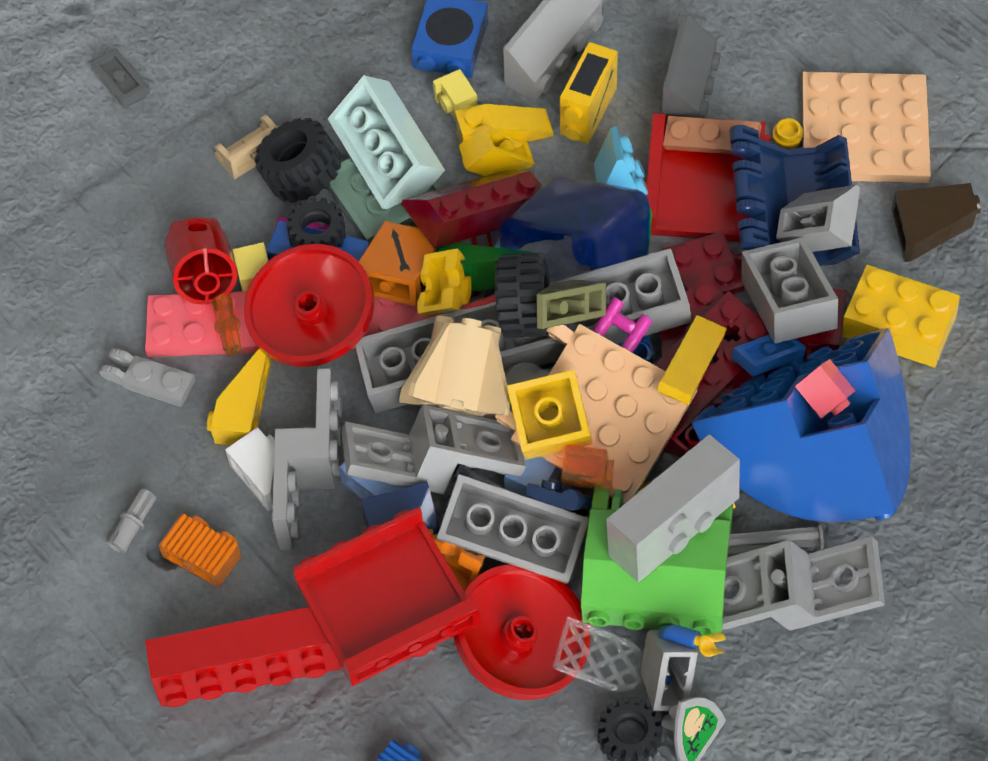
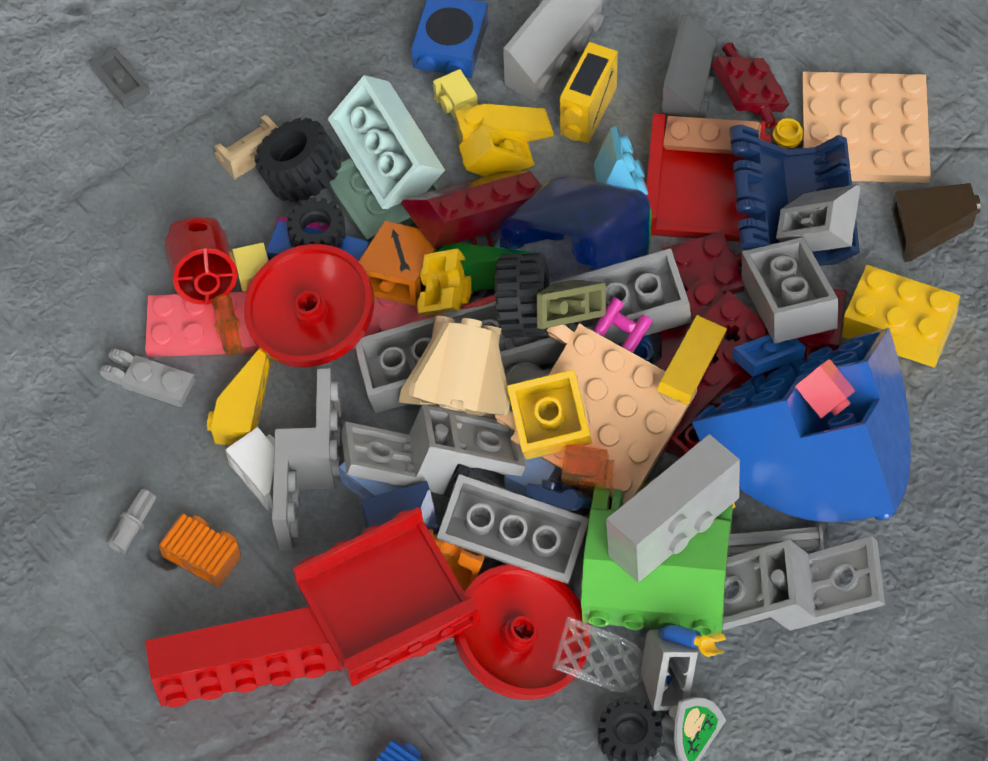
none -> dark red plate [711,42,790,129]

